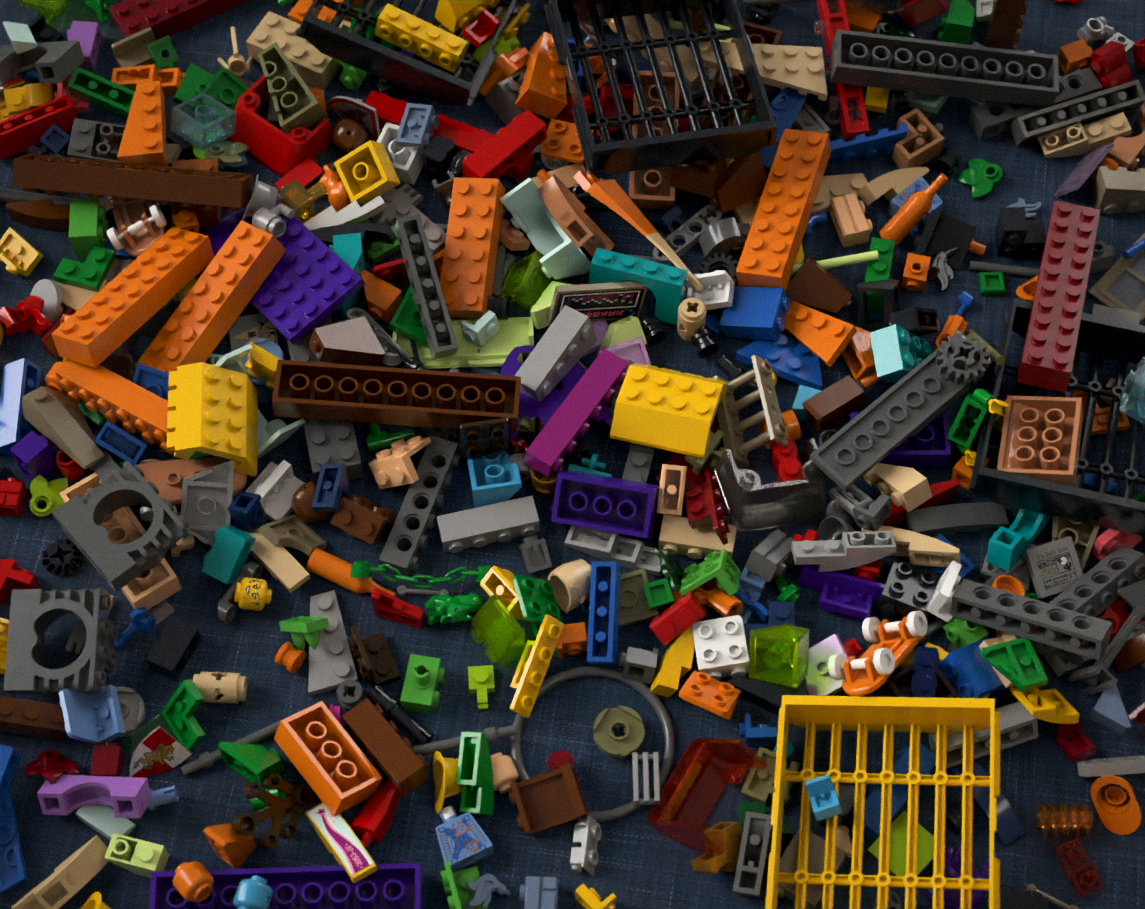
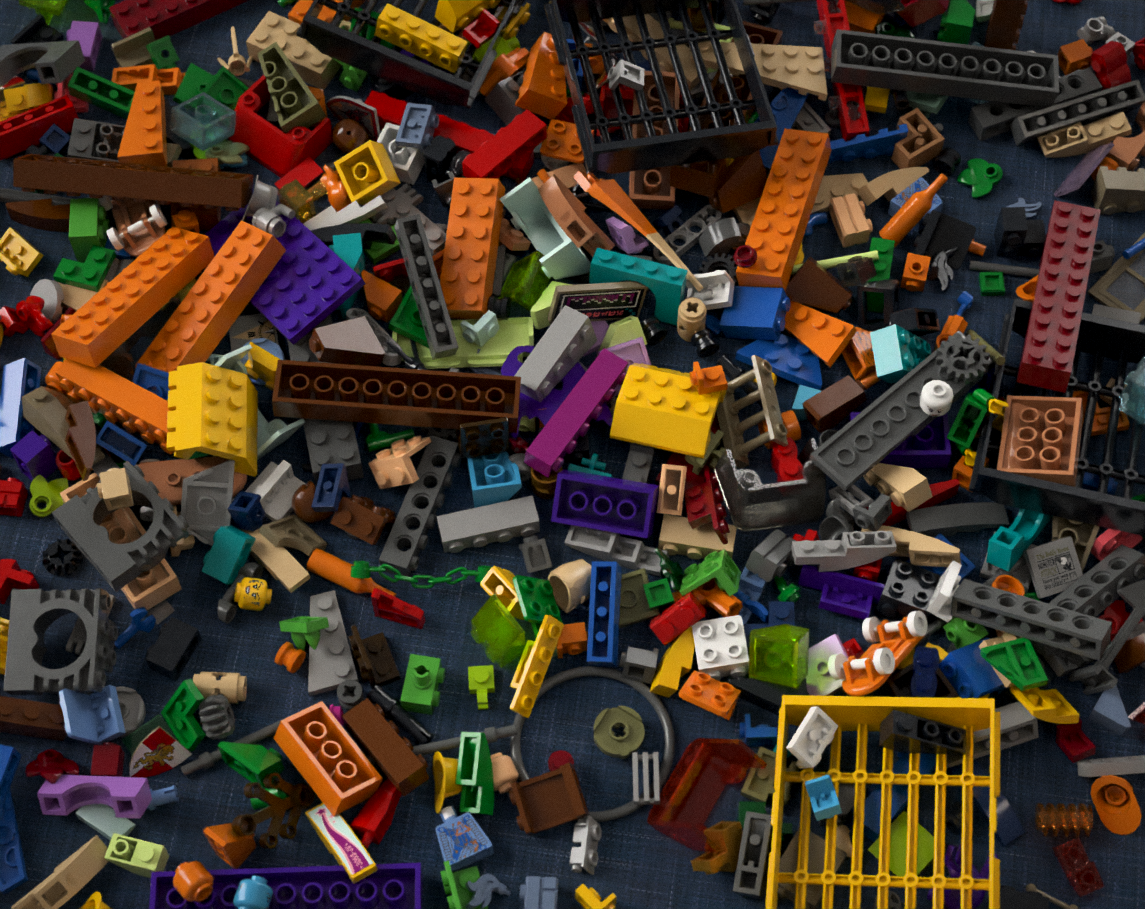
light aqua slope [3,22,37,54] -> none
light grey hinge [397,585,449,596] -> none
green animal [425,593,484,625] -> none
none -> reddish brown slope [65,401,96,481]
none -> tan brick [97,468,134,511]
none -> dark grey gear [199,694,235,740]
none -> lavender bracket [606,216,649,255]
none -> light grey bracket [607,59,645,91]
none -> orange bracket [689,361,728,395]
none -> dark red plate [734,245,757,268]
none -> white bracket [786,706,838,769]
none -> clear smoke brick [836,256,877,287]
none -> black slope [879,710,966,755]
none -> white head [919,380,954,417]

